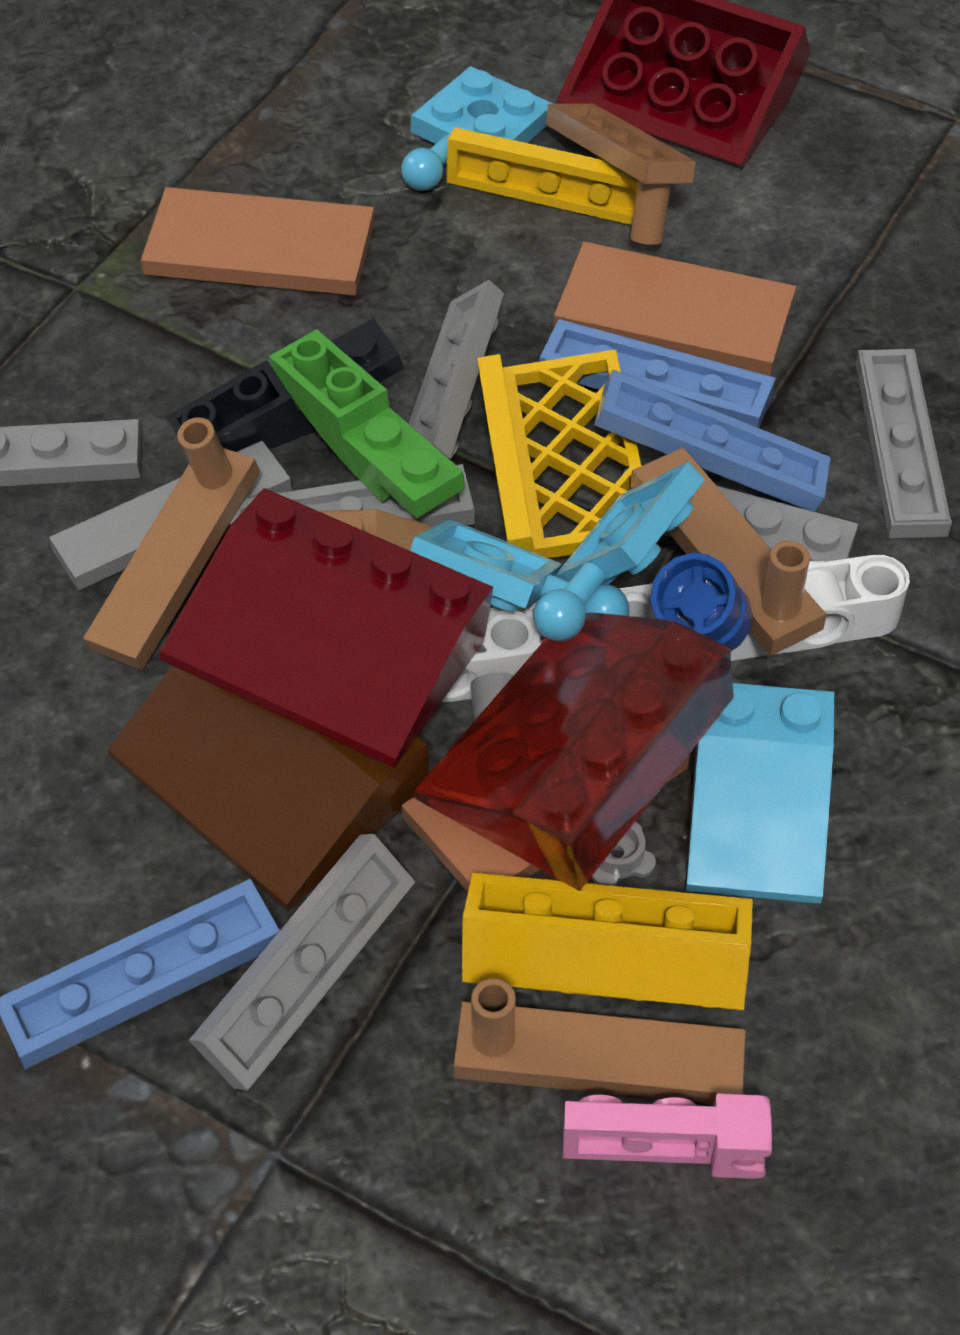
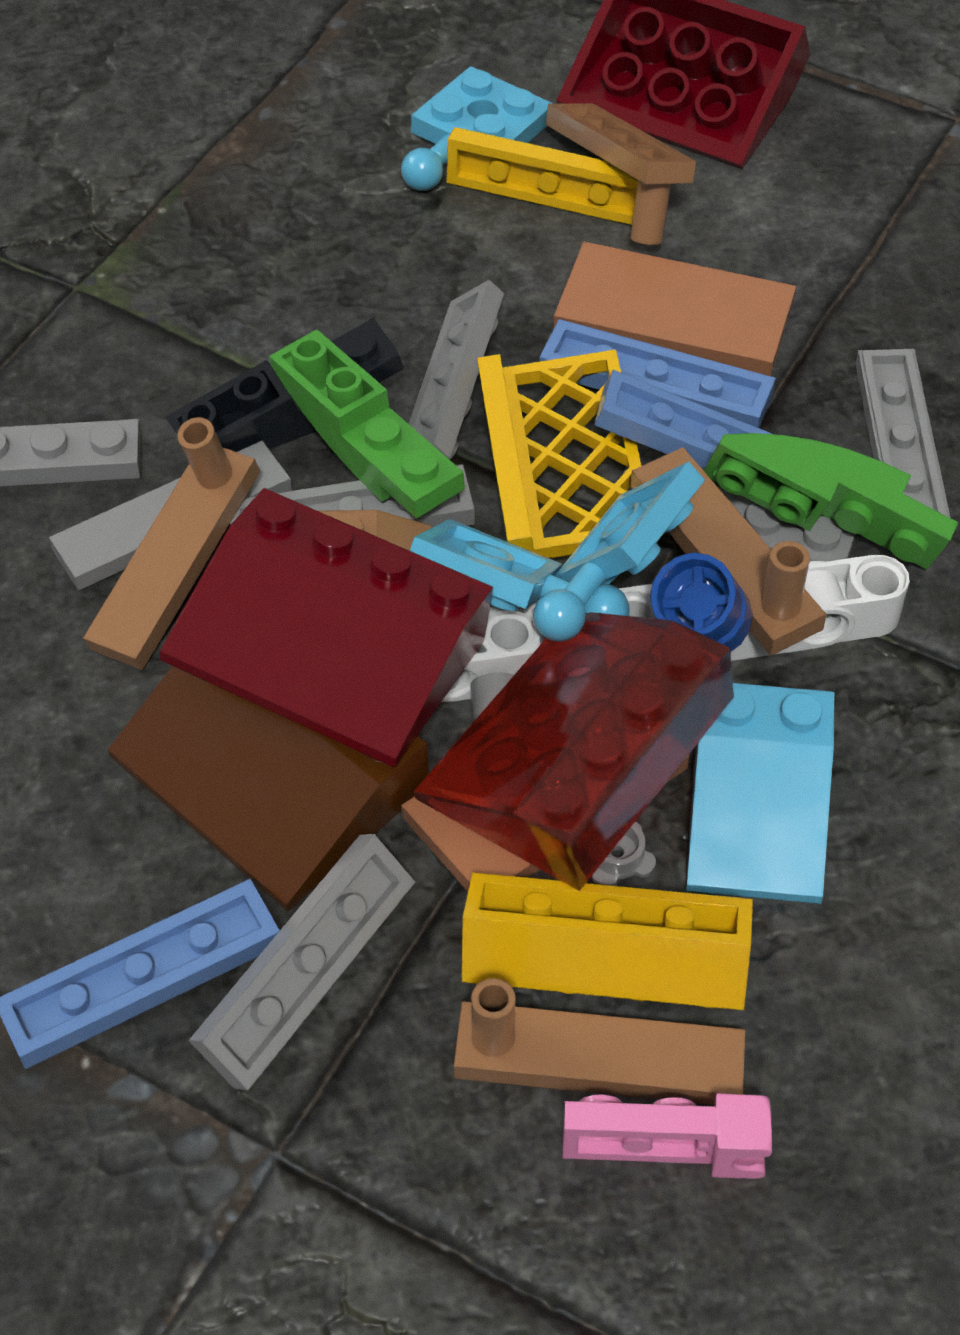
nougat tile [140,187,375,296] -> none
none -> bright green slope [704,433,958,570]

